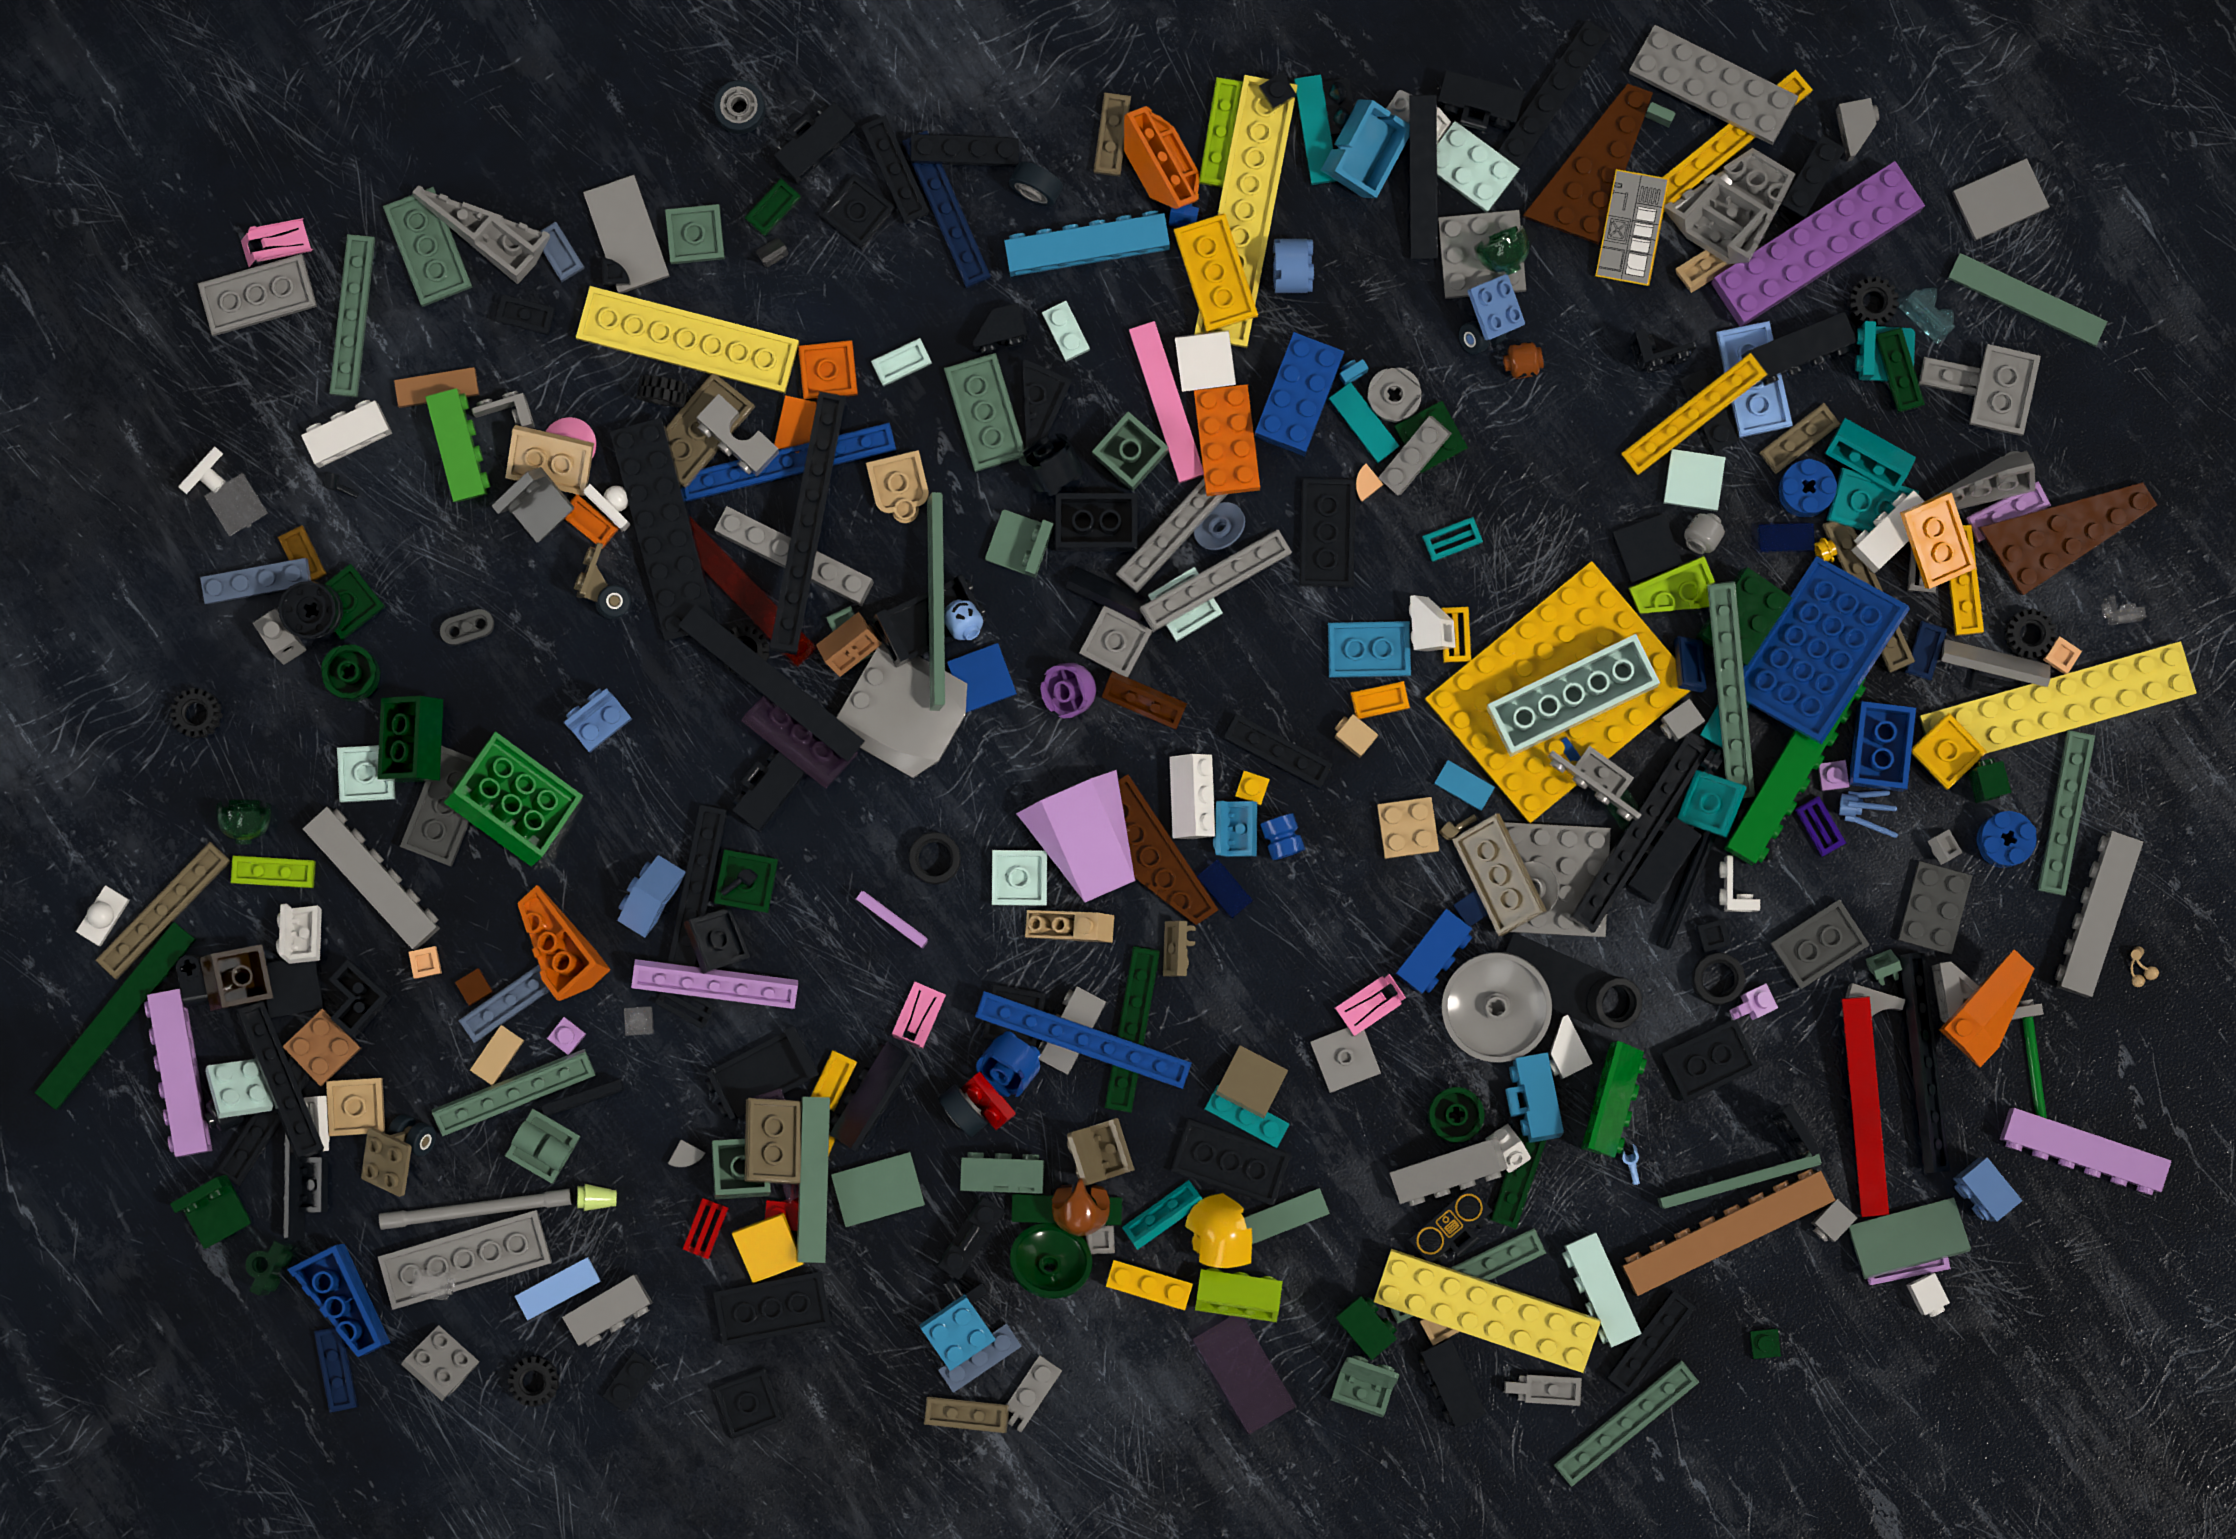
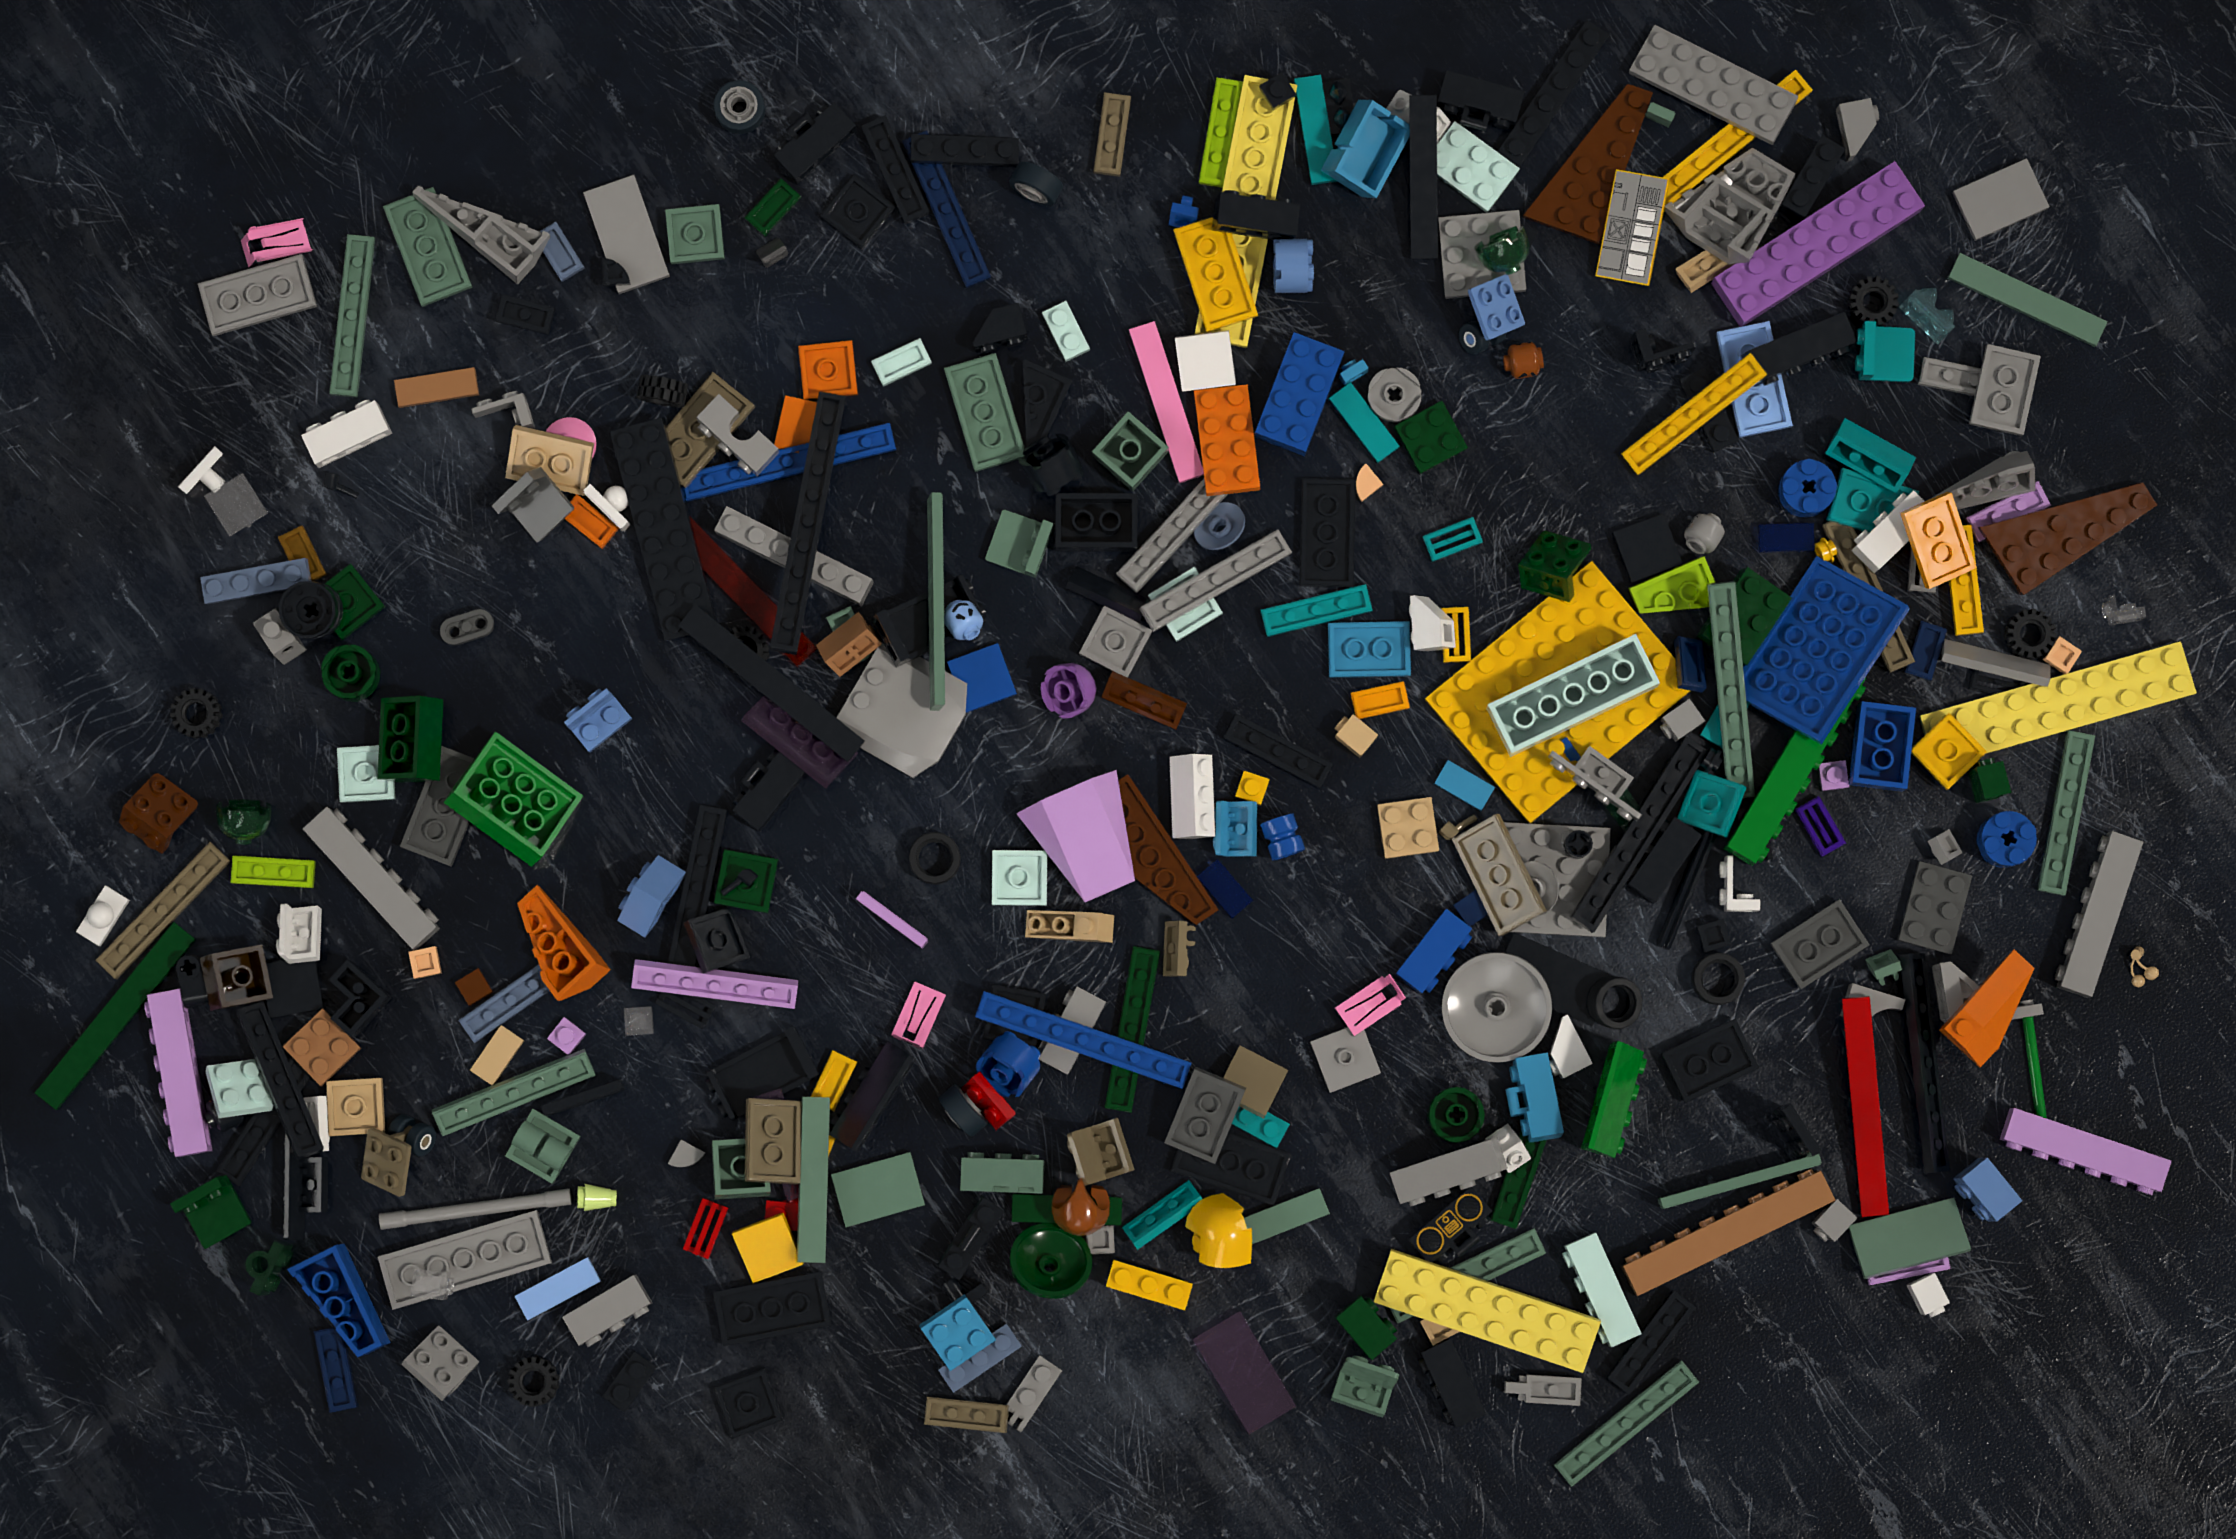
bright green brick [425,388,490,503] -> none
plate [574,542,631,619] -> none
light yellow plate [576,286,799,393] -> none
tan plate [866,450,929,523] -> none
dark azure brick [1004,211,1170,277] -> none
orange wedge [1124,106,1200,209] -> none
lime brick [1195,1268,1283,1322] -> none
light grey plate [1378,416,1452,496] -> none
light blue hand [1621,1144,1640,1185] -> none
light aqua tile [1663,449,1726,512] -> none
lavender plate [1729,984,1778,1020] -> none
dark green plate [1749,1329,1781,1359] -> none
dark tan tile [1759,403,1840,474] -> none
medium blue plant [1839,790,1898,838] -> none
dark green tile [1875,327,1925,413] -> none
none -> reddish brown bracket [118,773,198,854]
none -> dark grey plate [1164,1067,1246,1164]
none -> black brick [1212,190,1300,240]
none -> teal tile [1261,584,1373,637]
none -> dark green bracket [1518,531,1591,602]
none -> black wheel [1563,830,1593,859]

